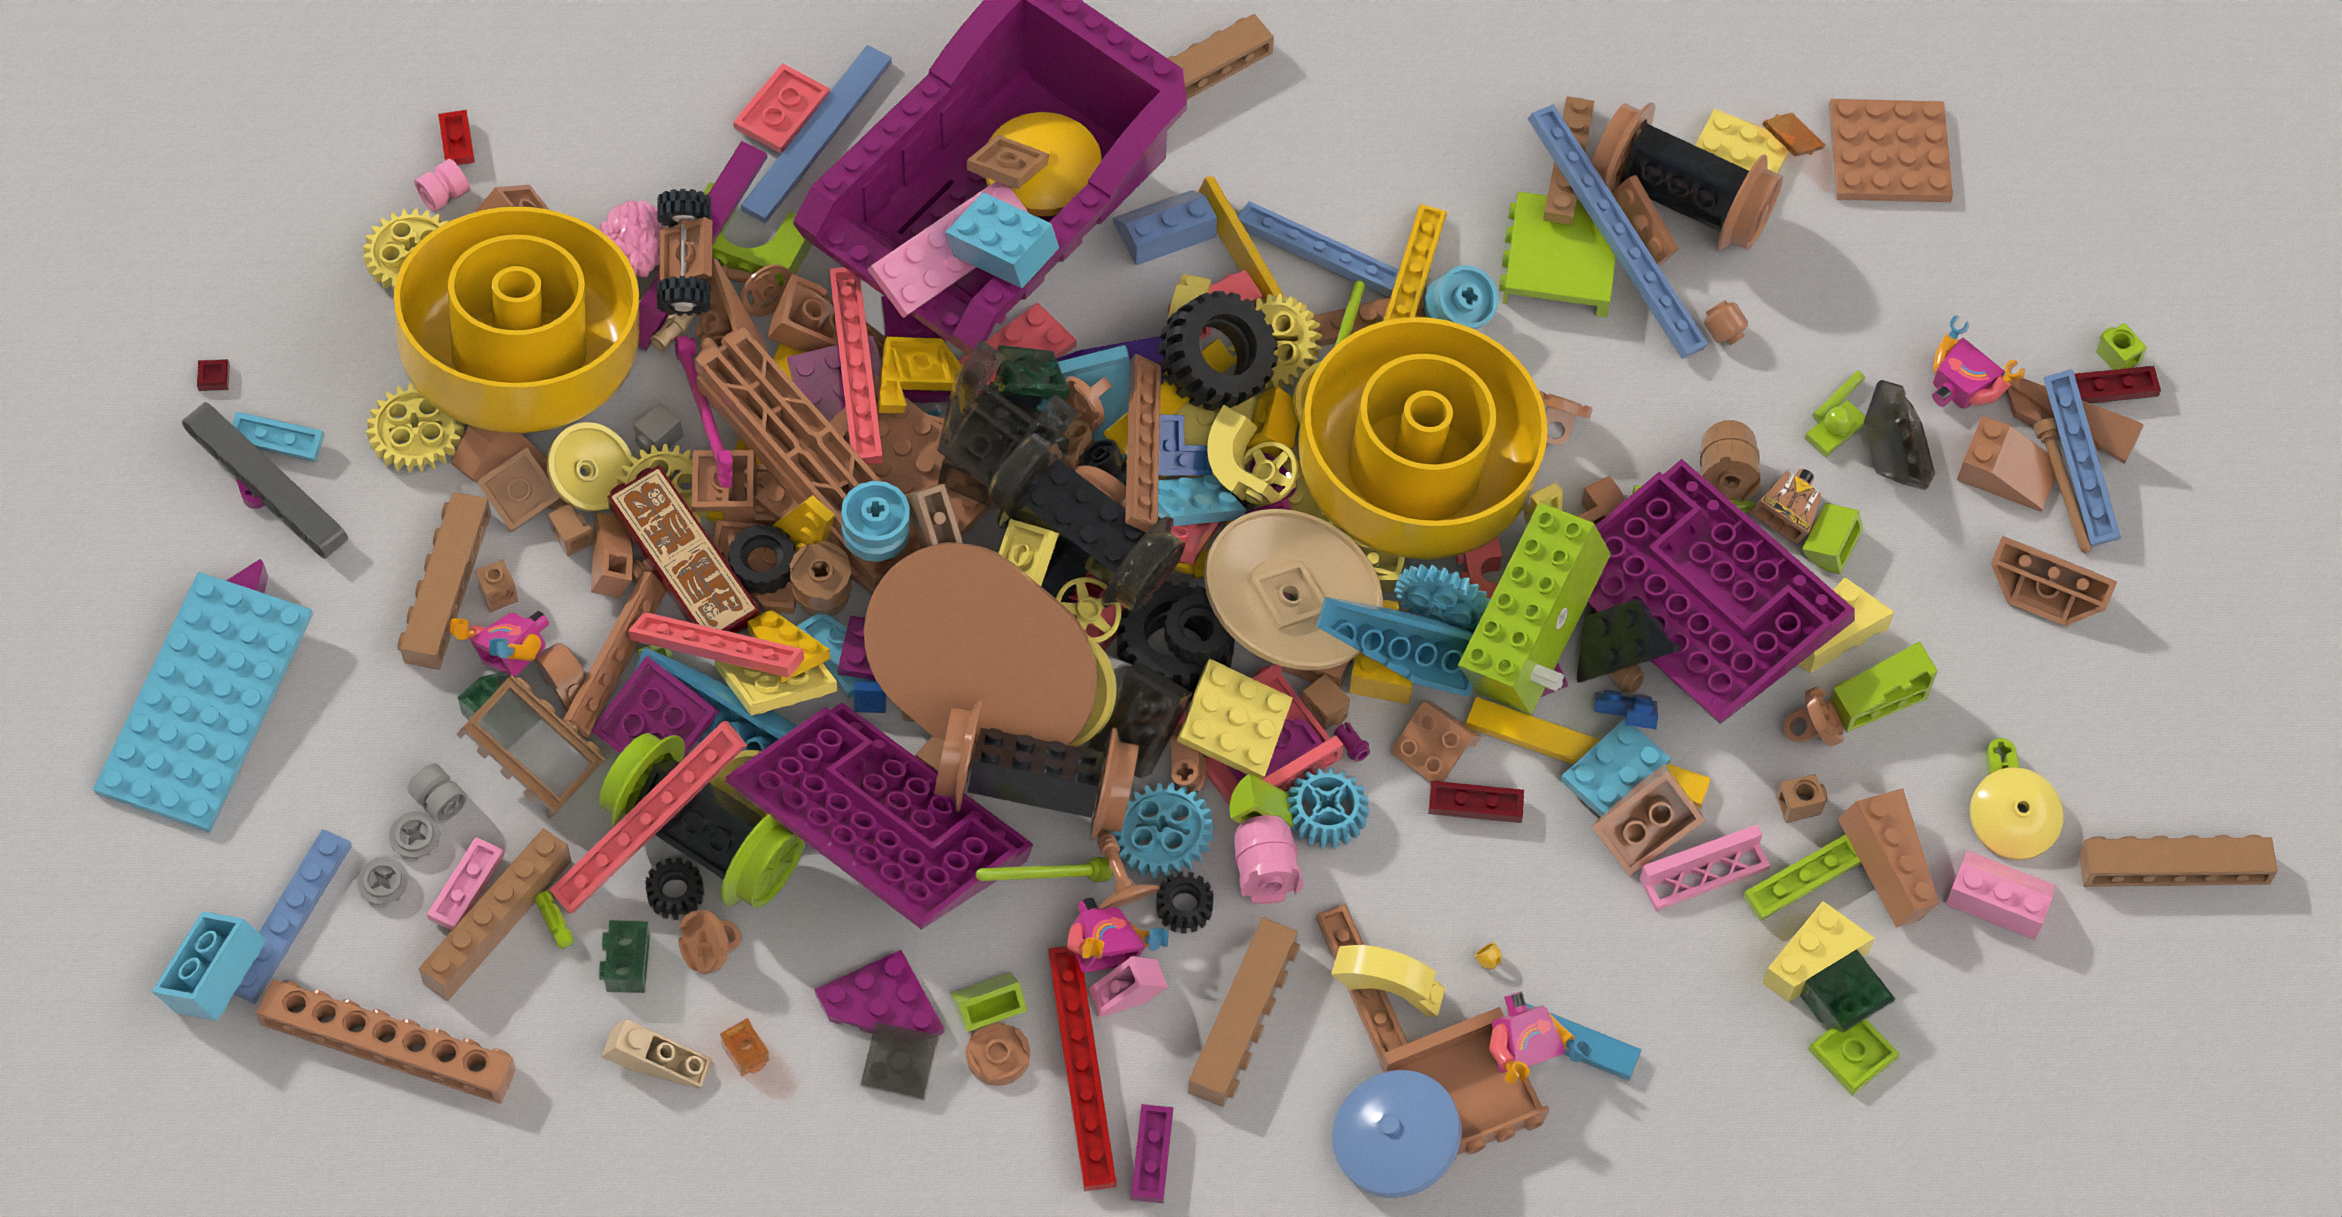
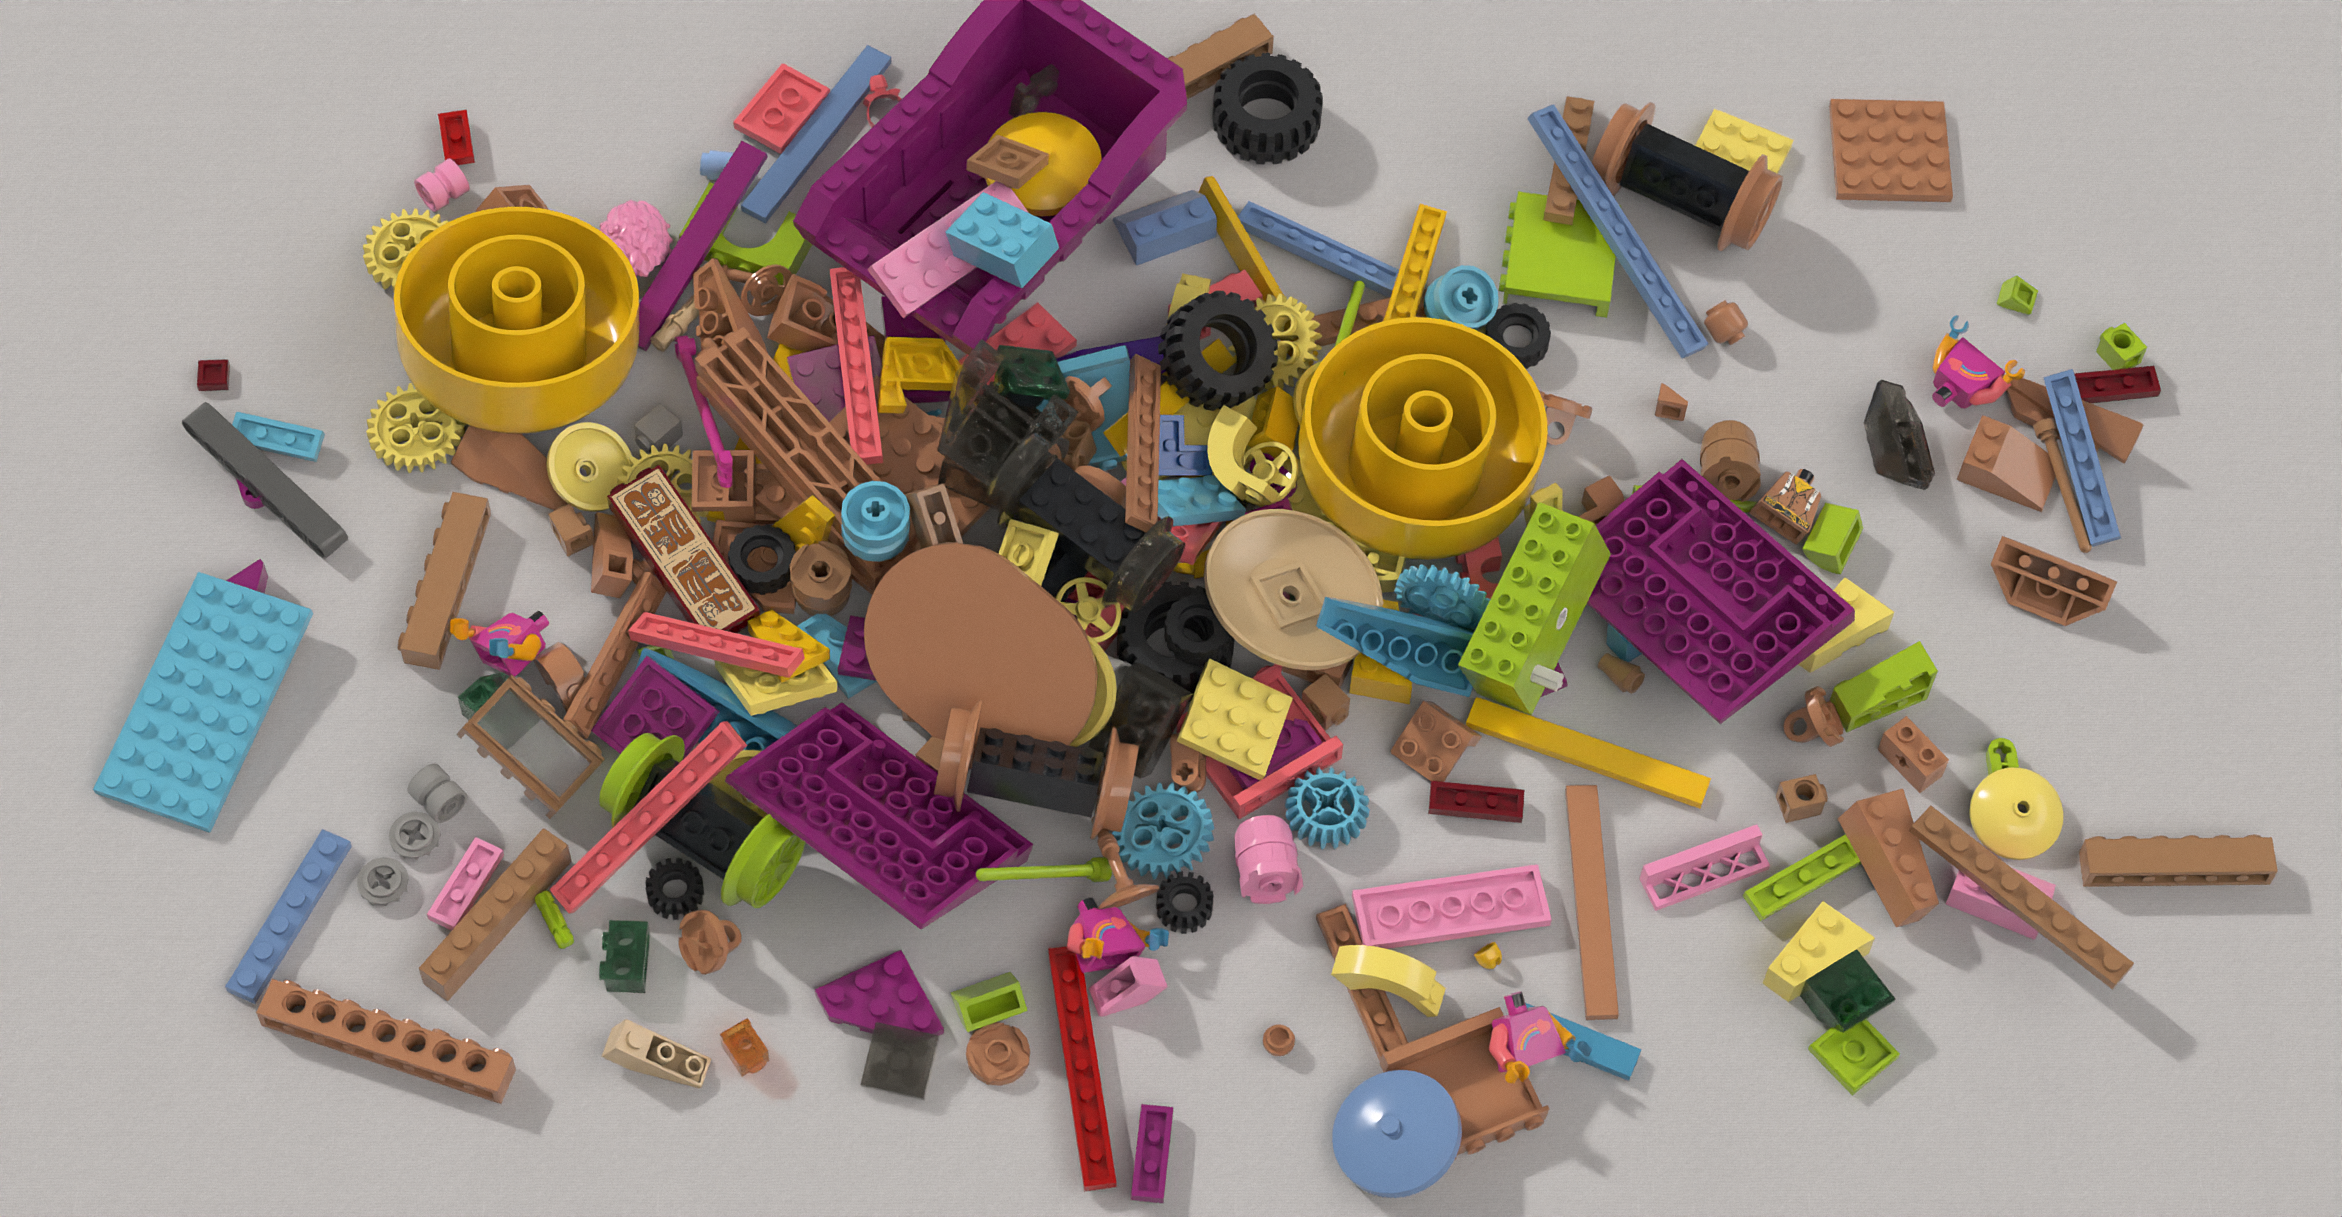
medium azure brick [152,911,267,1021] -> none
medium nougat brick [475,559,519,612] -> none
medium nougat plate [476,447,561,532] -> none
plate [657,189,712,316] -> none
blue plate [854,681,886,713] -> none
black wheel [1081,439,1127,486] -> none
medium nougat brick [1188,917,1301,1107] -> none
lime brick [1230,774,1294,828] -> none
magenta pin [1334,722,1370,762] -> none
medium azure plate [1561,719,1671,817] -> none
black wing [1576,599,1682,683] -> none
nougat slope [1592,764,1706,876] -> none
blue plate [1594,690,1658,730] -> none
nougat plate [1612,175,1679,265] -> none
clear orange piece [1762,112,1825,157] -> none
lime tile [1805,400,1868,457] -> none
lime piece [1813,370,1865,422] -> none
none -> light blue brick [700,150,734,180]
none -> coral piece [863,74,901,127]
none -> clear smoke wing [1009,64,1060,118]
none -> black tyre [1212,53,1323,165]
none -> nougat plate [1263,1024,1295,1056]
none -> bright pink plate [1352,864,1552,949]
none -> black tyre [1485,303,1551,369]
none -> nougat tile [1565,785,1619,1020]
none -> nougat slope [1655,383,1688,421]
none -> nougat brick [1878,716,1949,793]
none -> medium nougat plate [1909,805,2134,990]
none -> lime slope [1997,275,2038,315]

